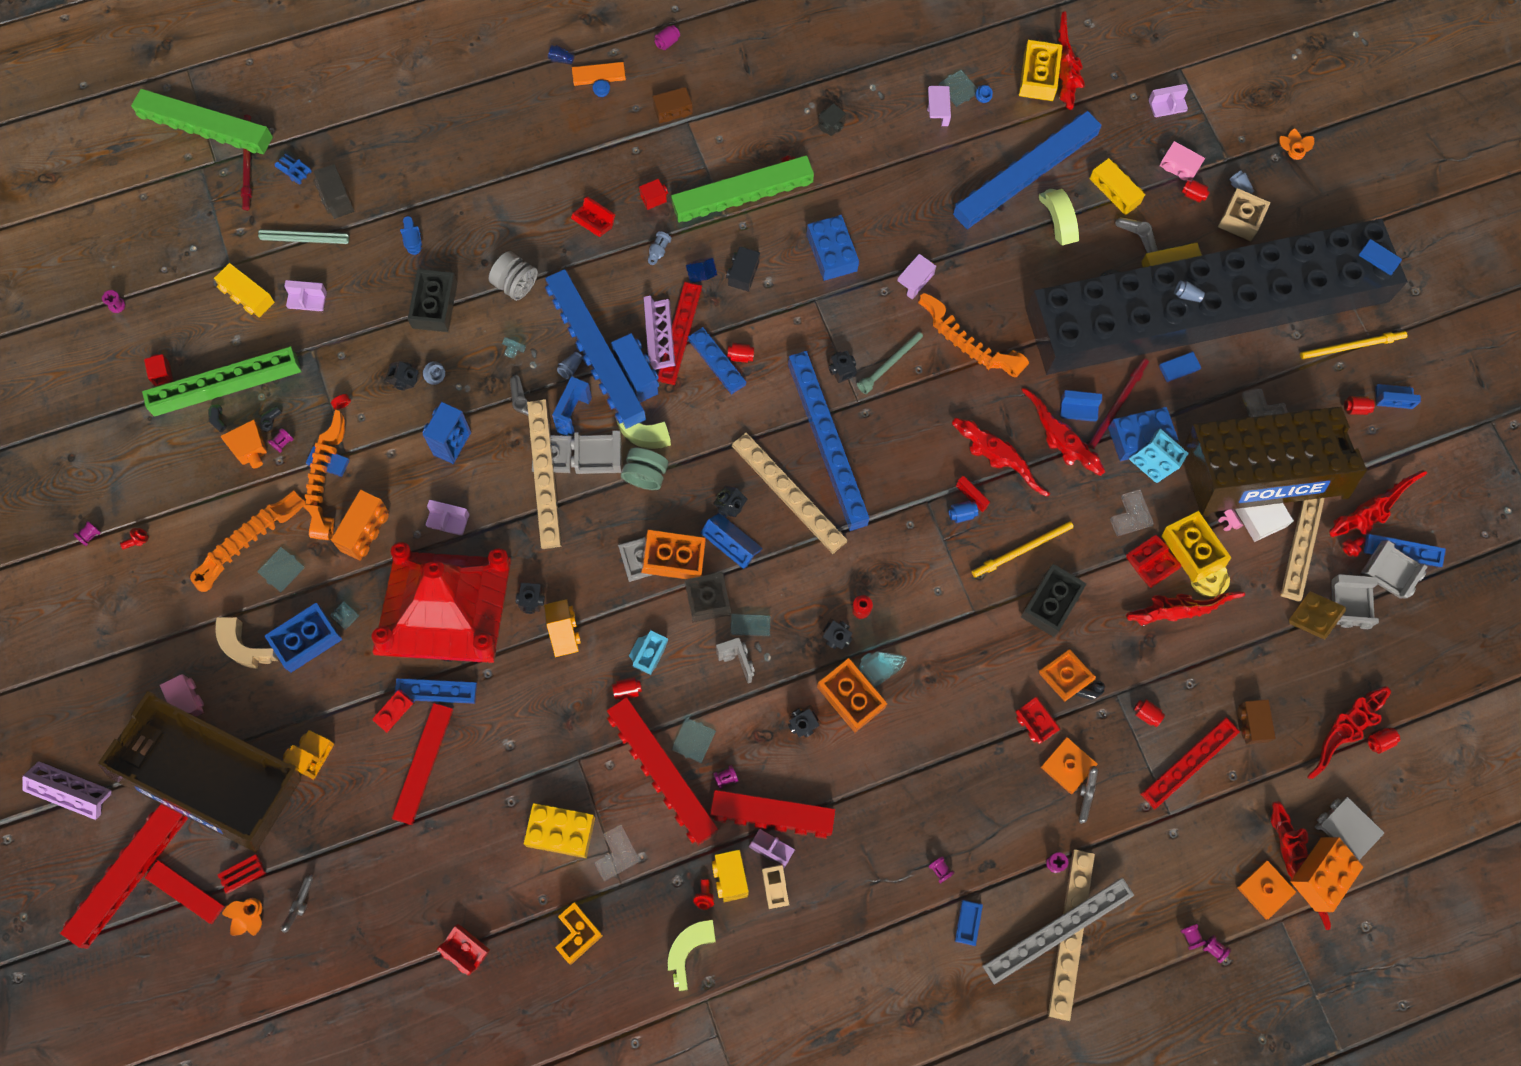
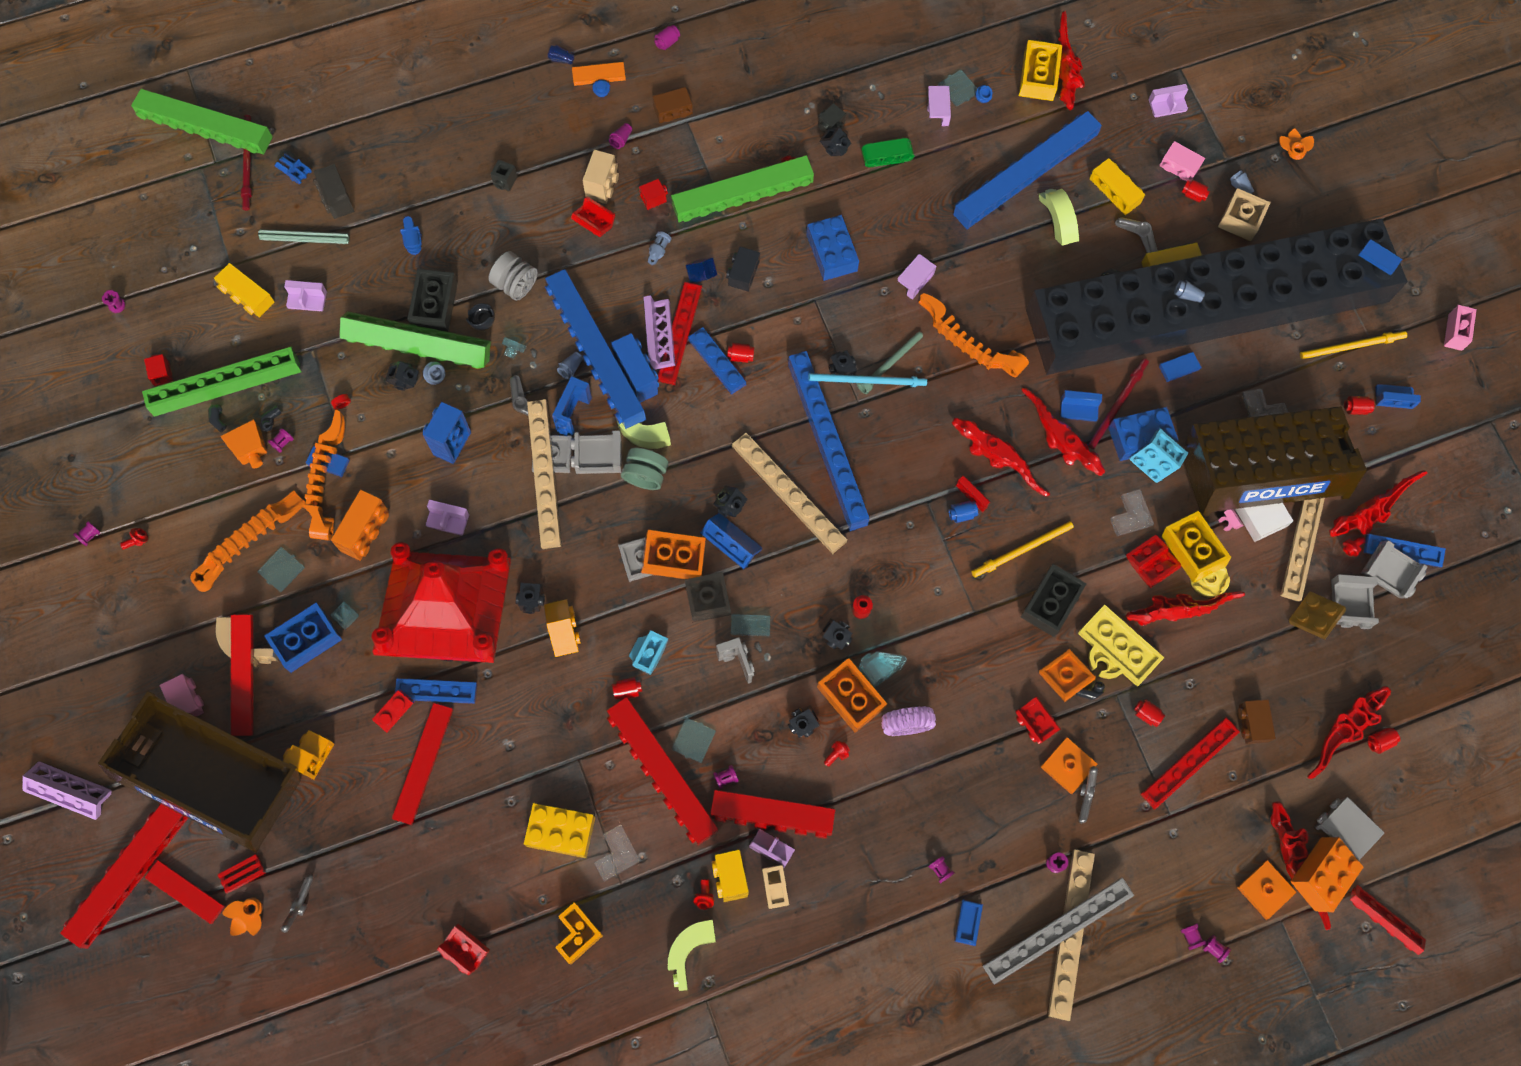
none -> red tile [231,615,253,736]
none -> brick [340,311,491,368]
none -> black hair [466,303,495,331]
none -> pearl dark grey brick [491,159,517,191]
none -> tan brick [583,150,619,204]
none -> magenta cone [609,123,632,149]
none -> medium azure bar [808,373,927,387]
none -> black brick [819,127,851,156]
none -> red plate [824,740,850,767]
none -> green beam [861,138,915,167]
none -> lavender gear [881,706,936,736]
none -> light yellow plate [1078,605,1164,687]
none -> red plate [1350,885,1426,955]
none -> bright pink brick [1444,305,1477,351]

